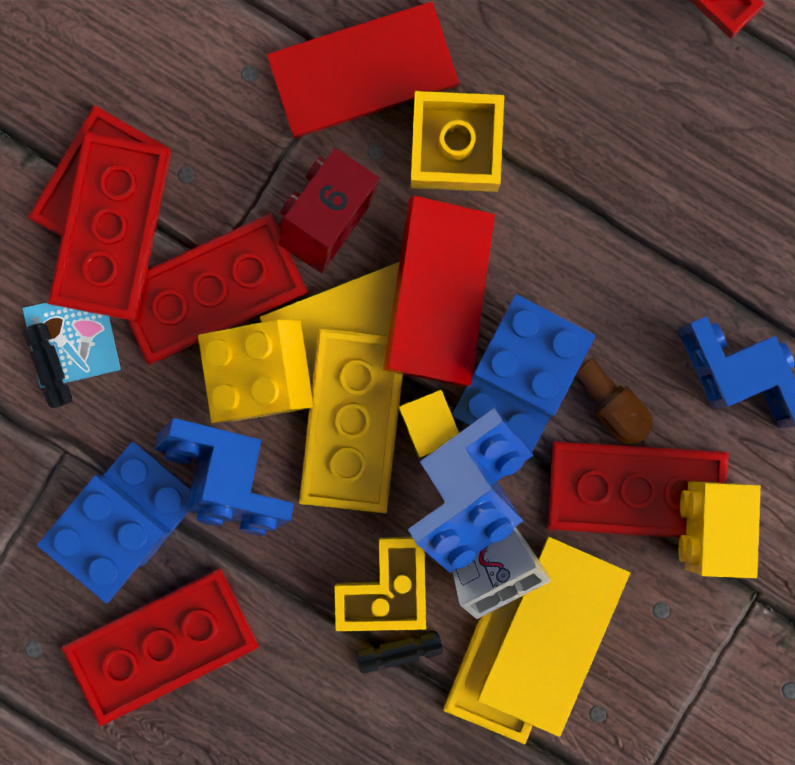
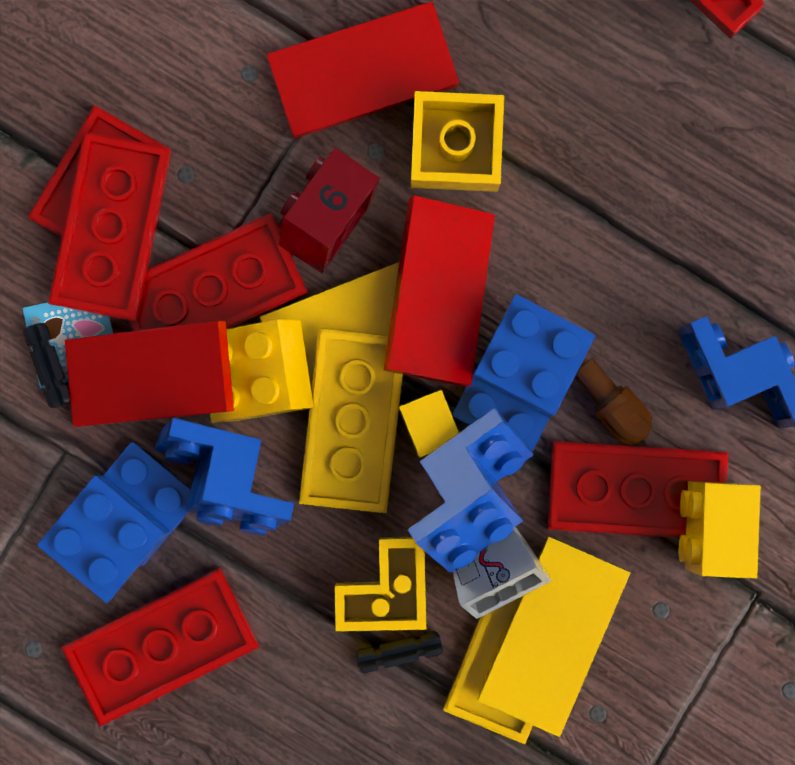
none -> red tile [65,321,234,427]

